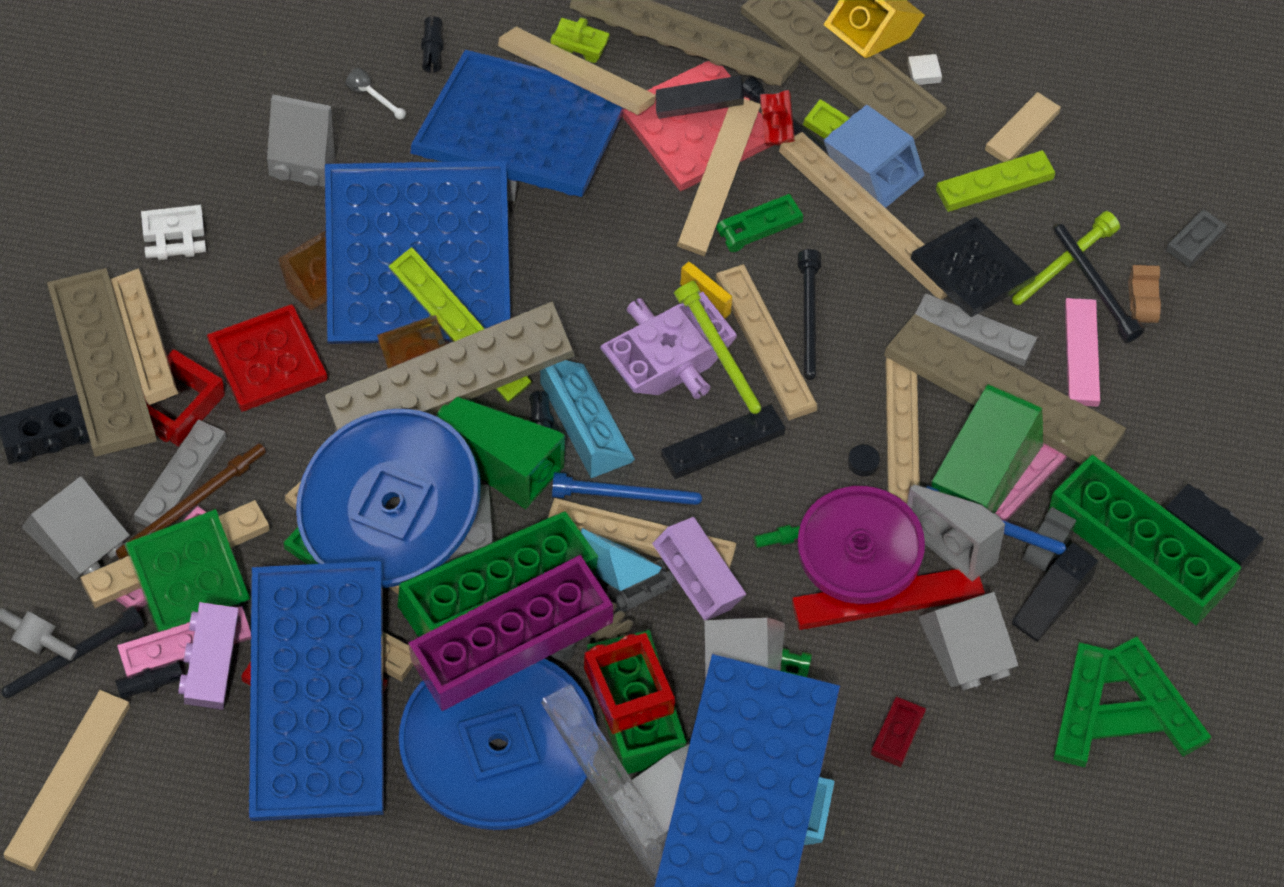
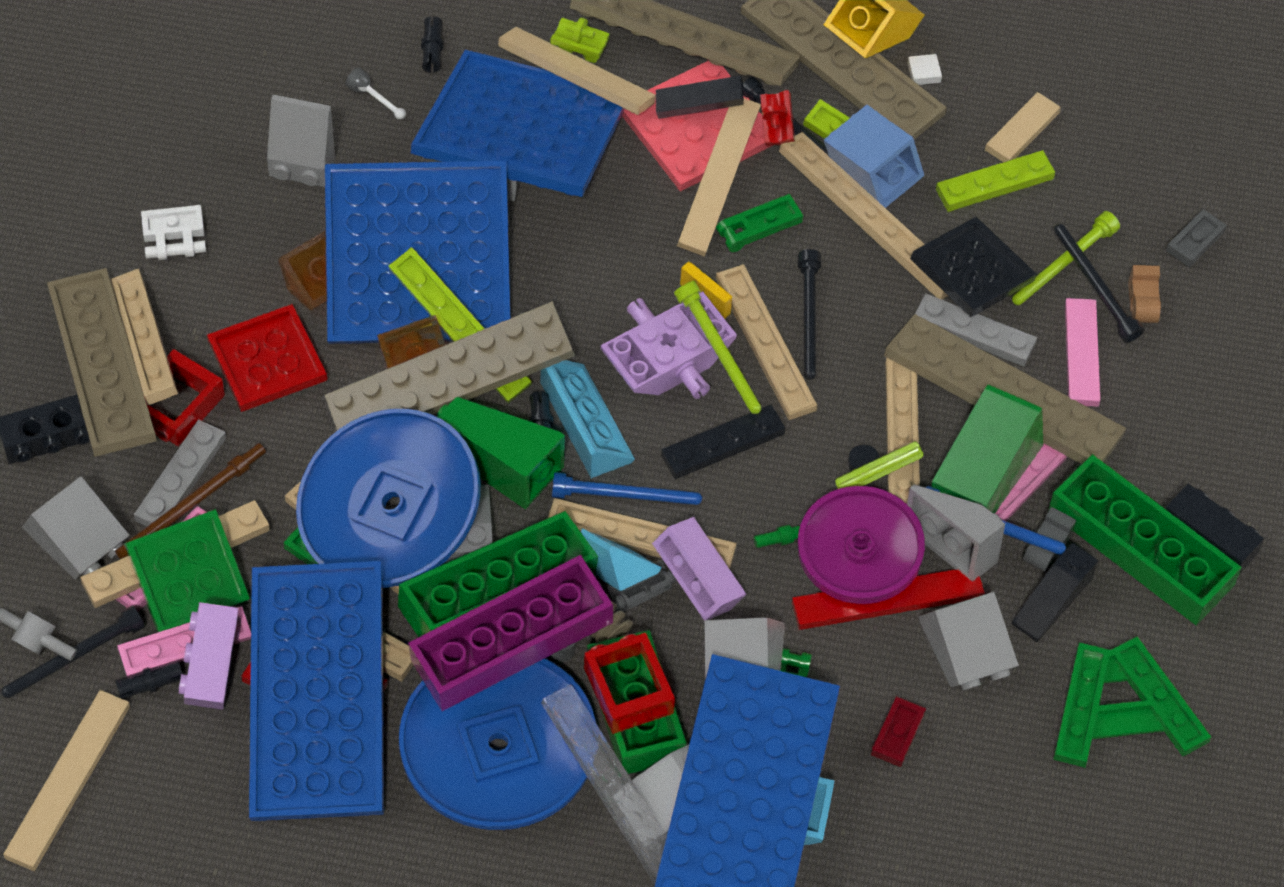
none -> lime axle [835,441,924,489]

